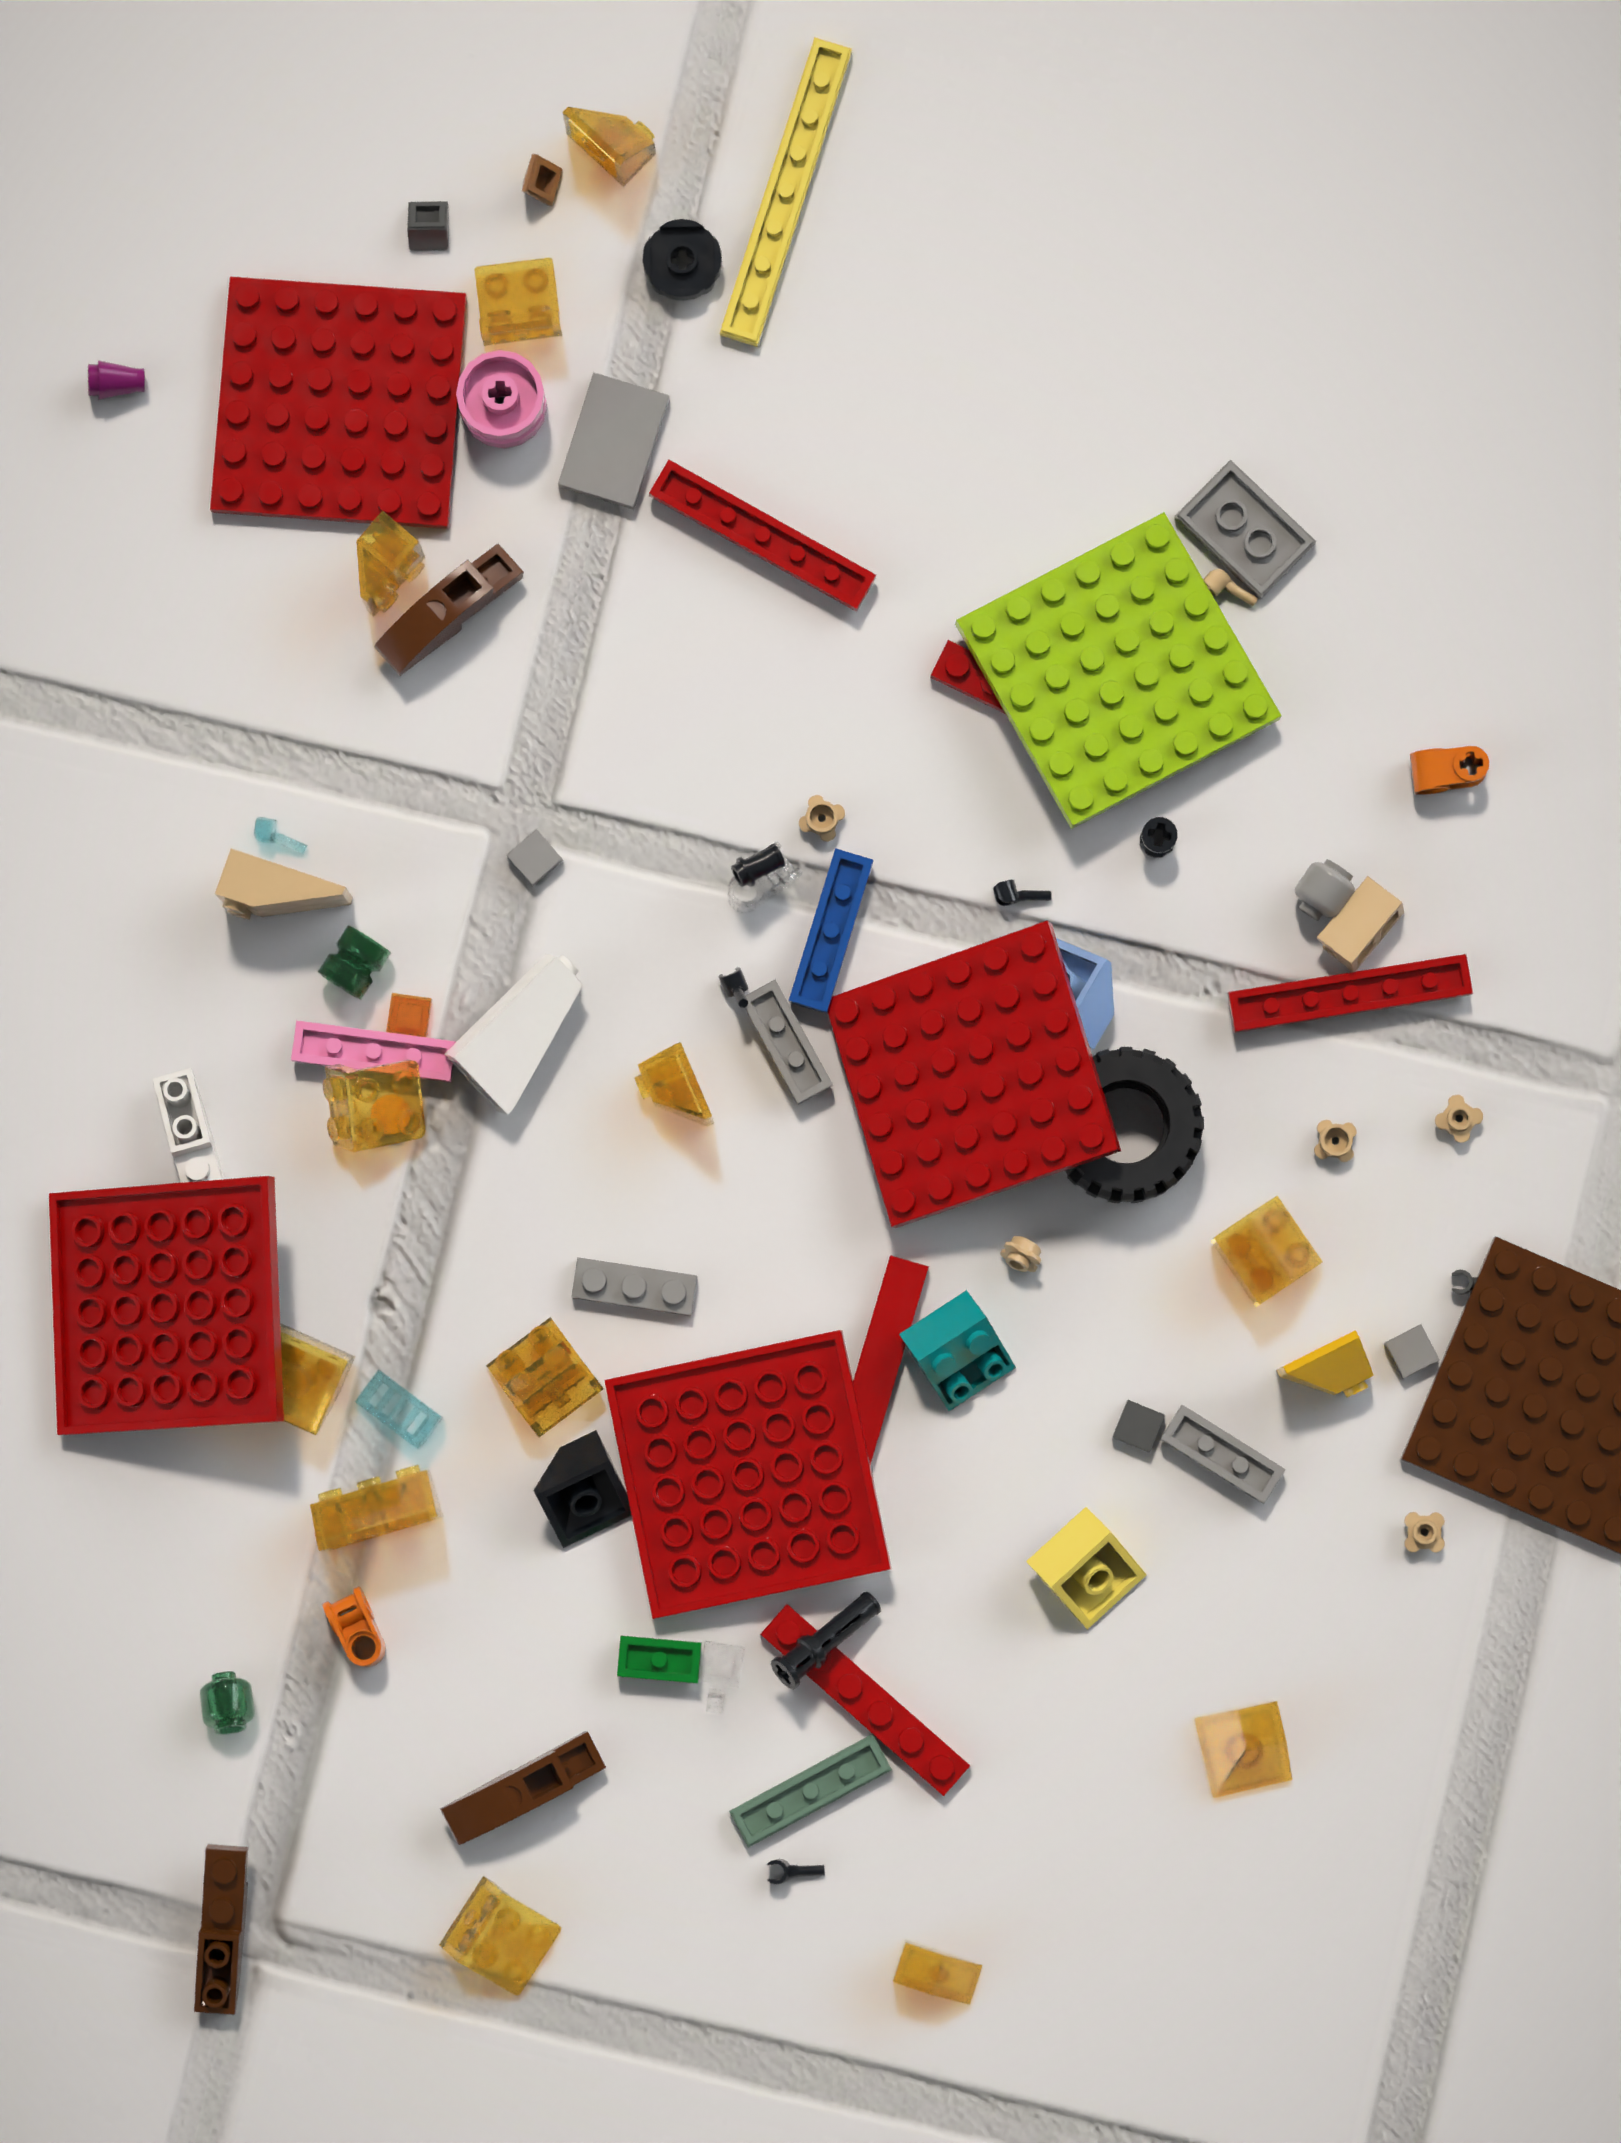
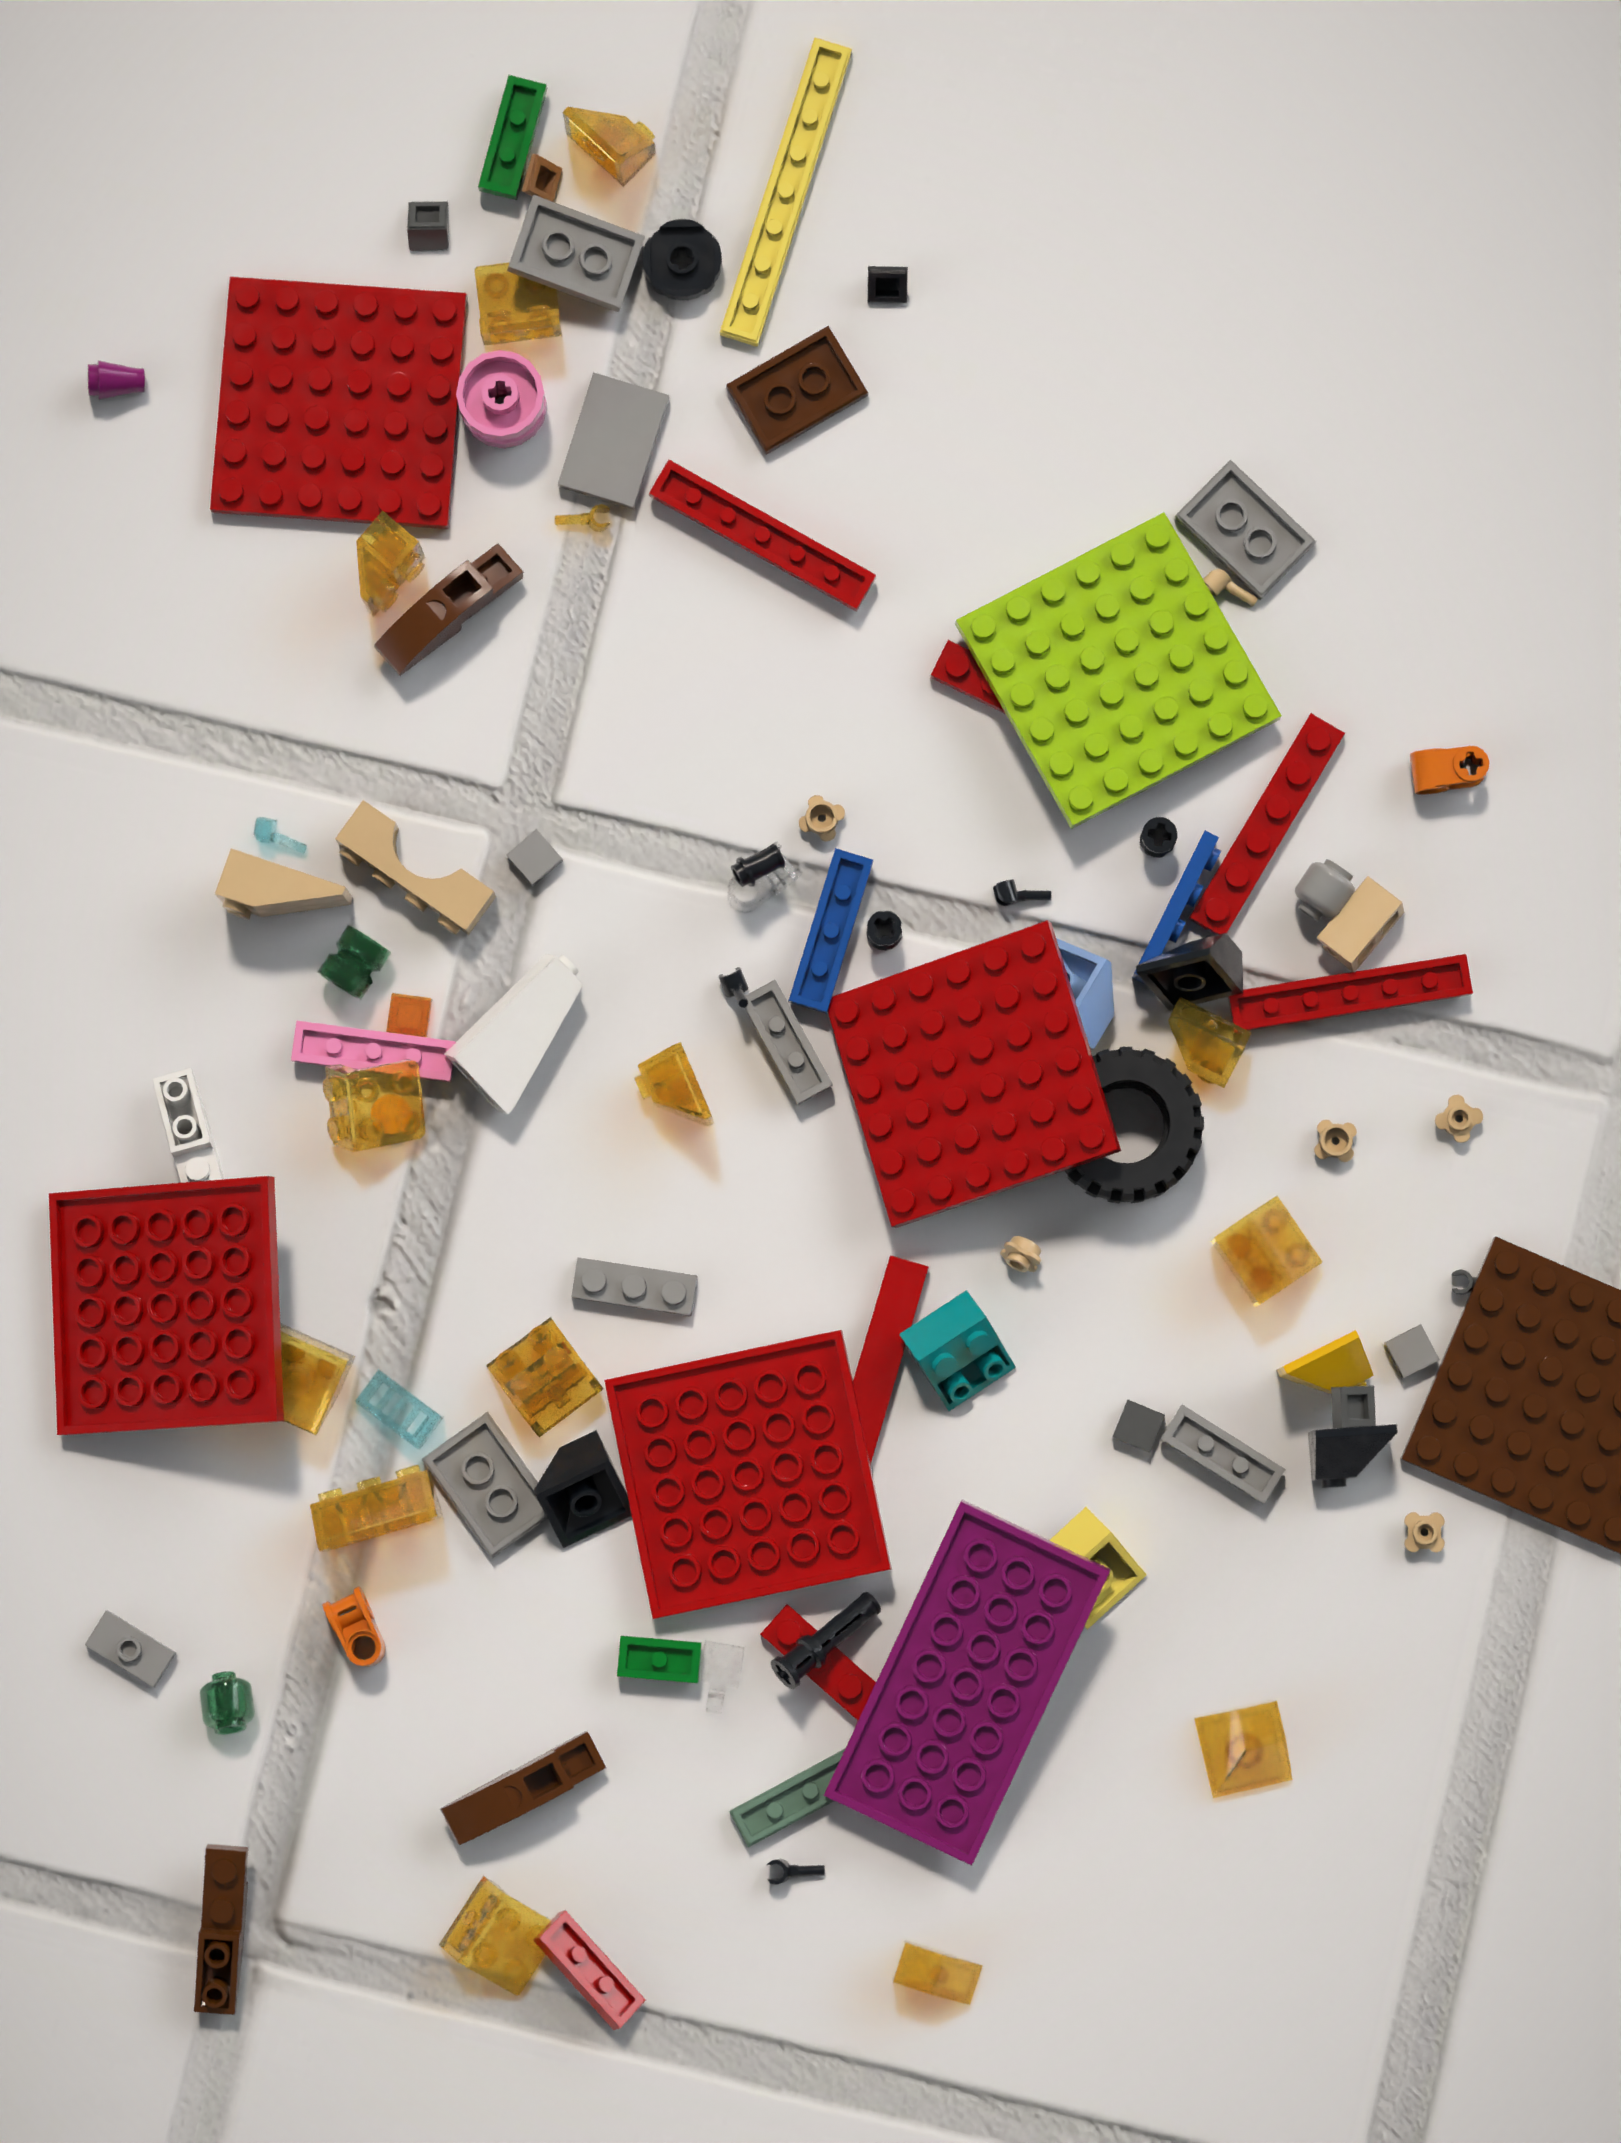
none -> light grey plate [85,1610,177,1688]
none -> tan arch [335,800,496,935]
none -> light grey tile [422,1412,548,1558]
none -> green plate [478,75,547,201]
none -> light grey plate [507,195,645,312]
none -> plate [533,1910,646,2030]
none -> clear yellow hand [555,504,610,532]
none -> reddish brown tile [726,326,868,455]
none -> magenta plate [824,1499,1110,1866]
none -> black bush [866,911,902,951]
none -> black slope [867,266,908,303]
none -> blue plate [1132,830,1221,985]
none -> black slope [1136,933,1243,1011]
none -> clear yellow slope [1168,997,1251,1088]
none -> red plate [1189,713,1345,934]
none -> black slope [1308,1424,1398,1488]
none -> dark grey plate [1331,1386,1376,1428]

